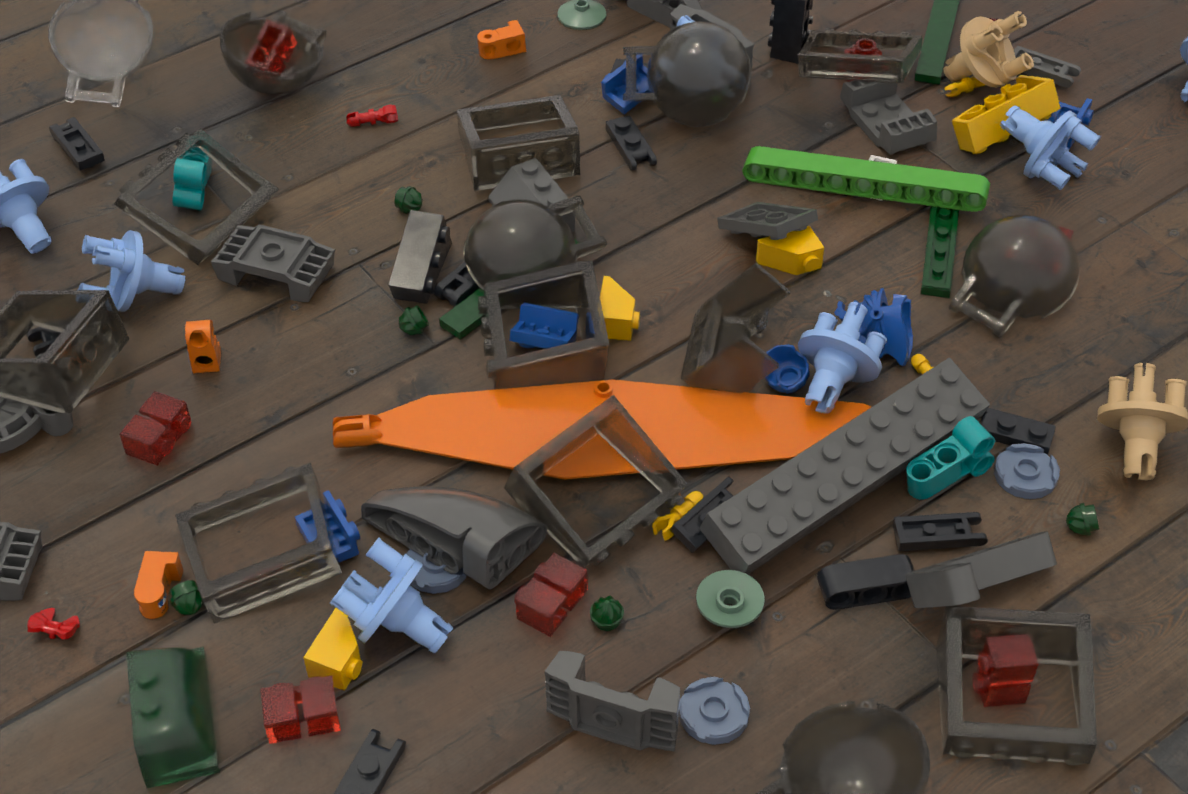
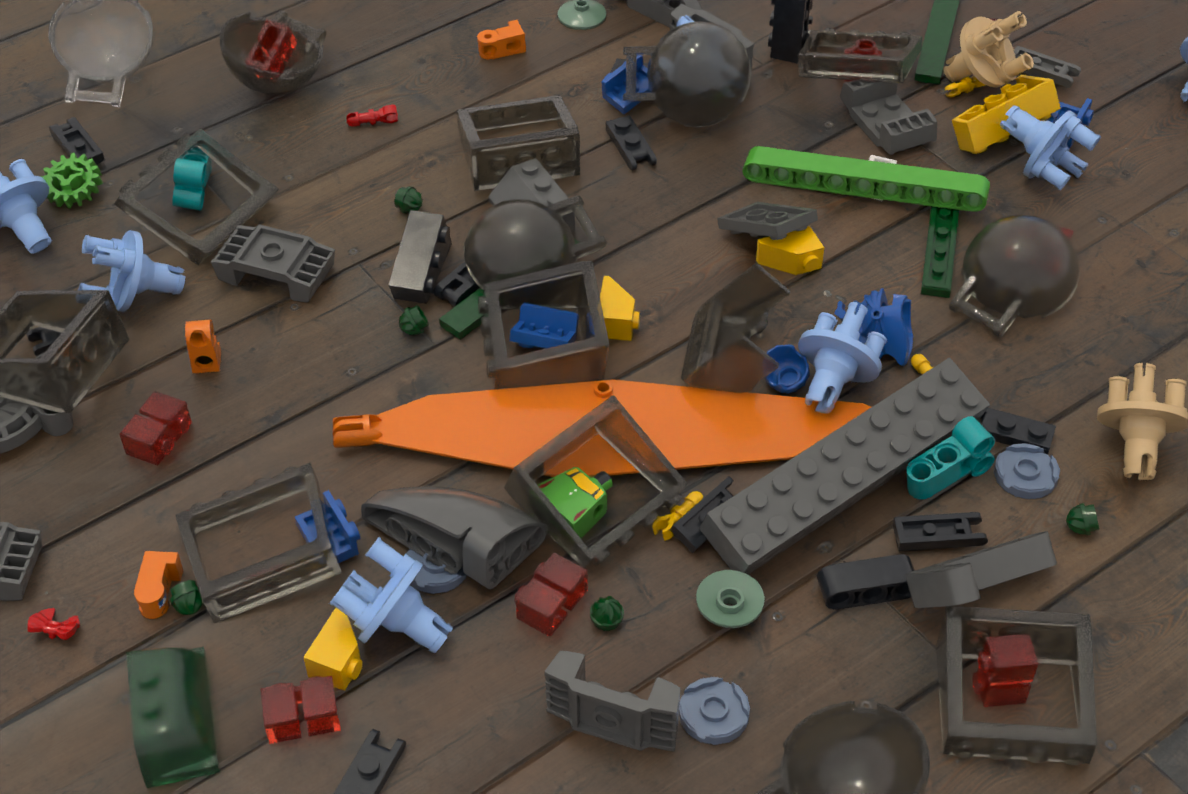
none -> bright green gear [41,153,103,208]
none -> bright green torso [532,467,613,544]

